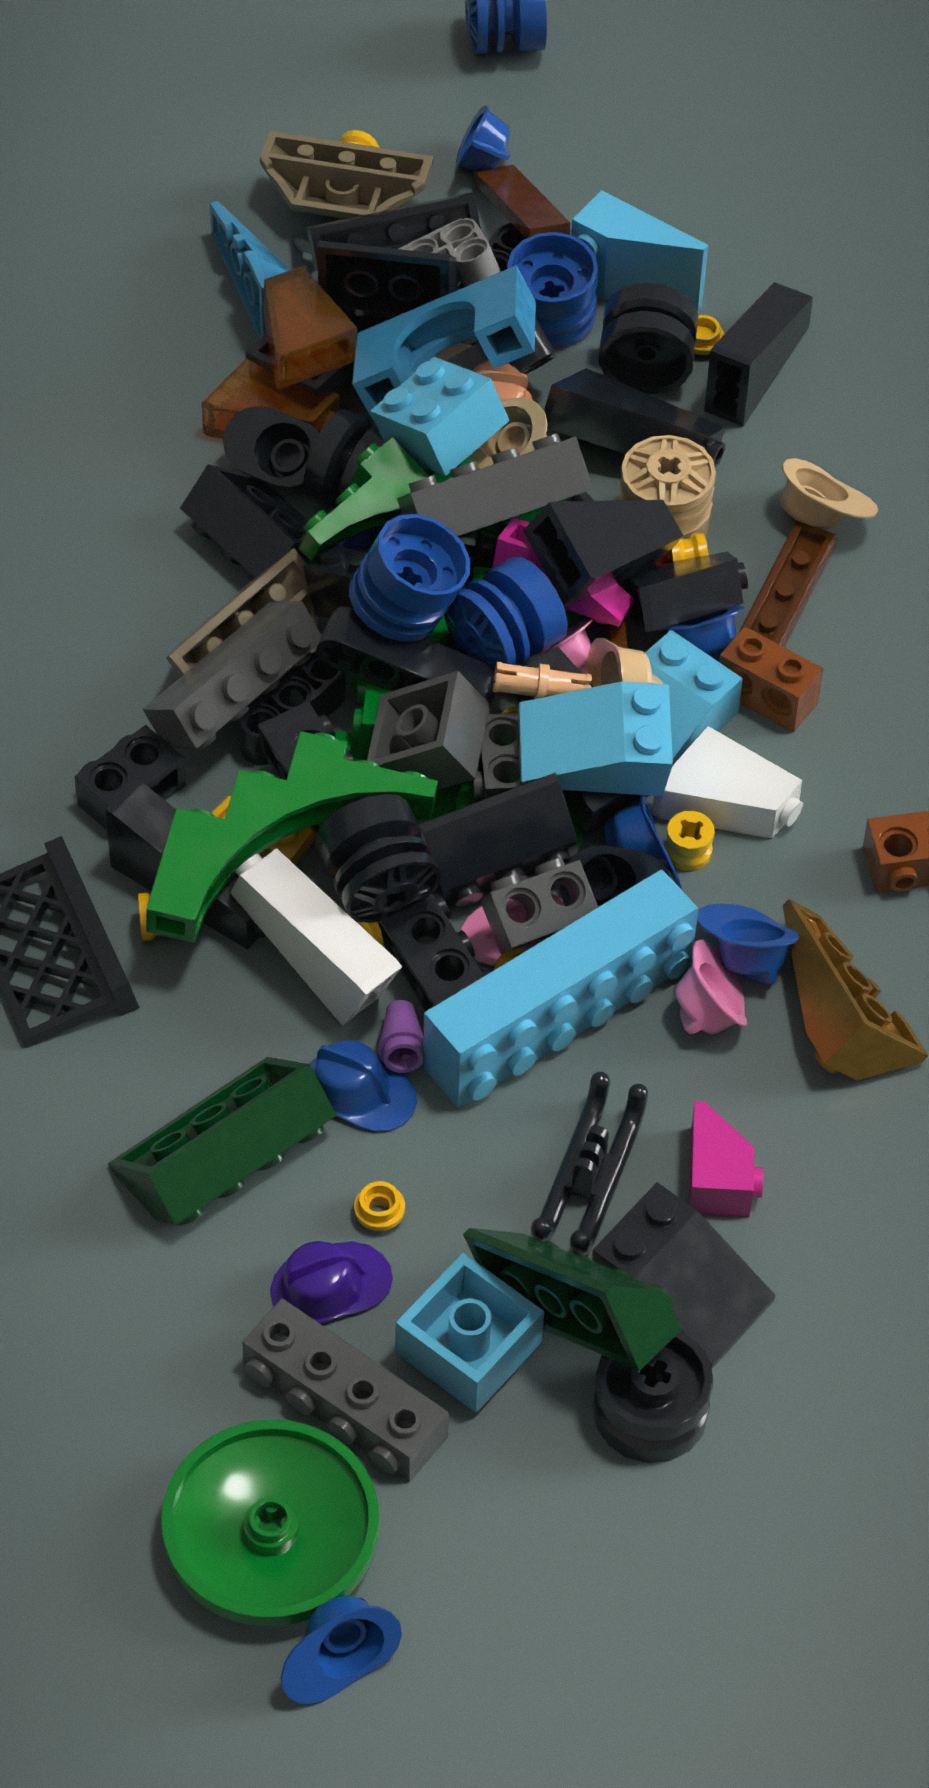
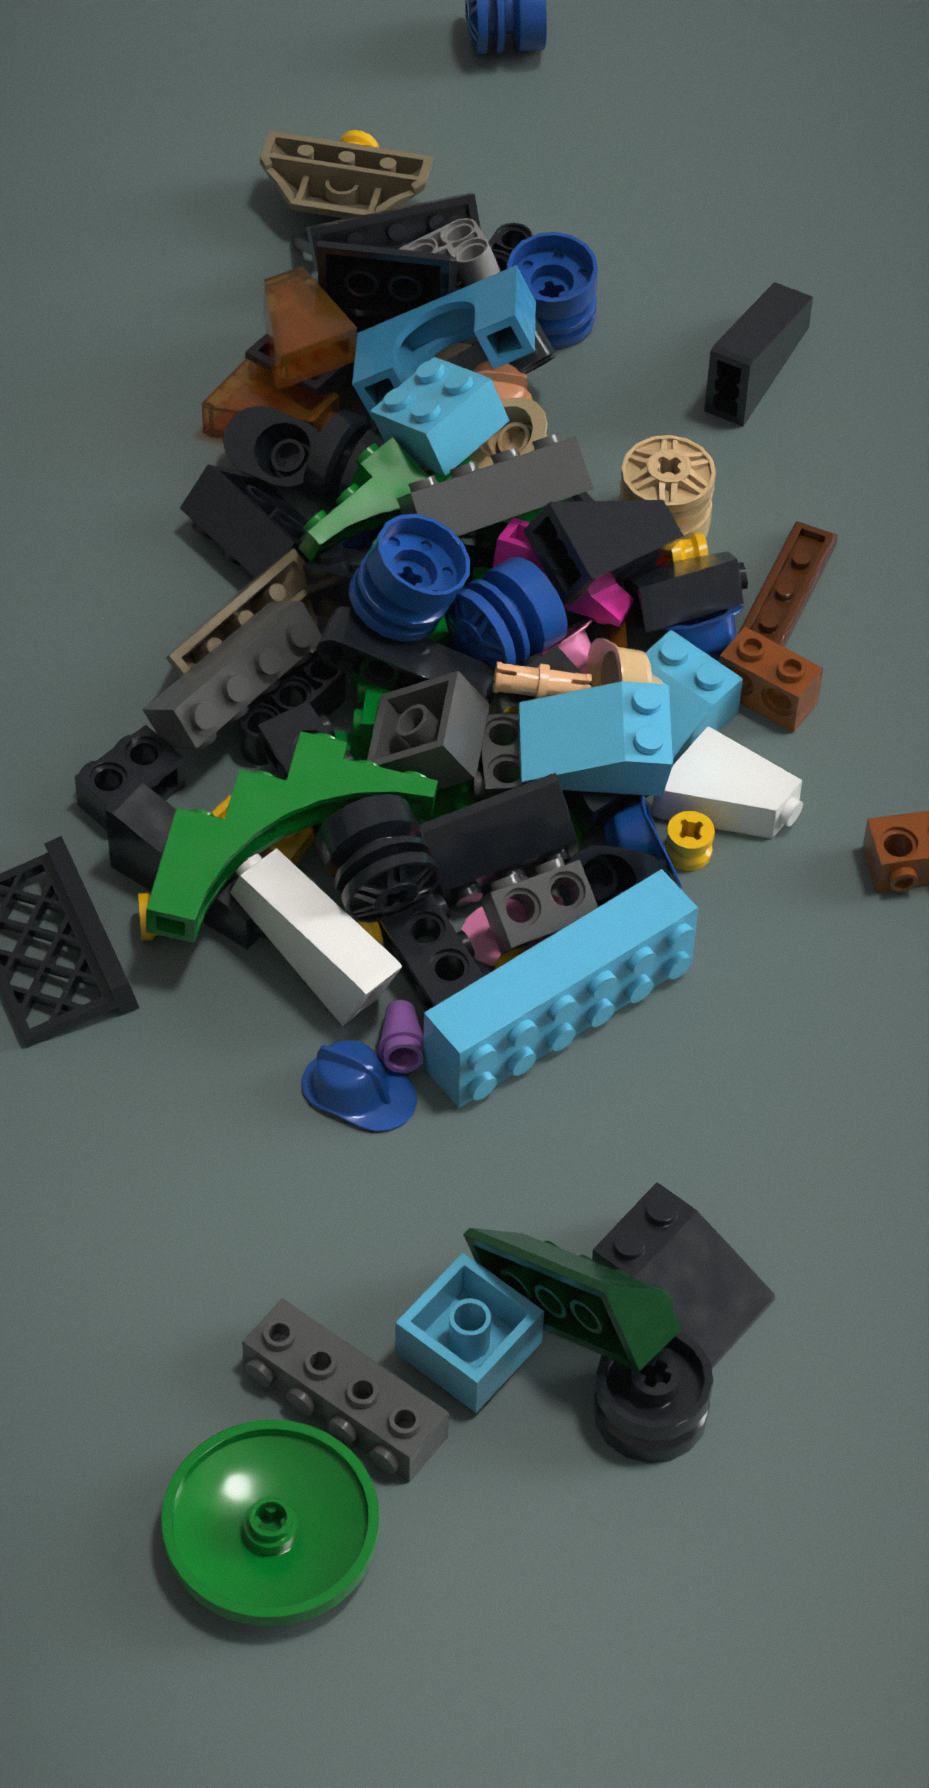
dark green slope [108,1057,337,1226] -> none
dark azure wedge [210,201,312,339] -> none
dark purple piece [270,1241,393,1324] -> none
blue piece [280,1596,402,1705] -> none
yellow plate [354,1181,405,1231] -> none
blue piece [455,106,510,171] -> none
reddish brown tile [474,165,570,239] -> none
black piece [531,1072,648,1256] -> none
black slope [544,368,726,467] -> none
medium azure slope [571,190,708,311] -> none
black wheel [599,283,698,394] -> none
bright pink piece [674,939,747,1035] -> none
dark pink slope [689,1101,763,1217] -> none
yellow plate [694,315,724,355] -> none
blue piece [697,903,799,985] -> none
tan piece [780,458,878,530] -> none
pearl gold wedge [782,899,929,1081] -> none

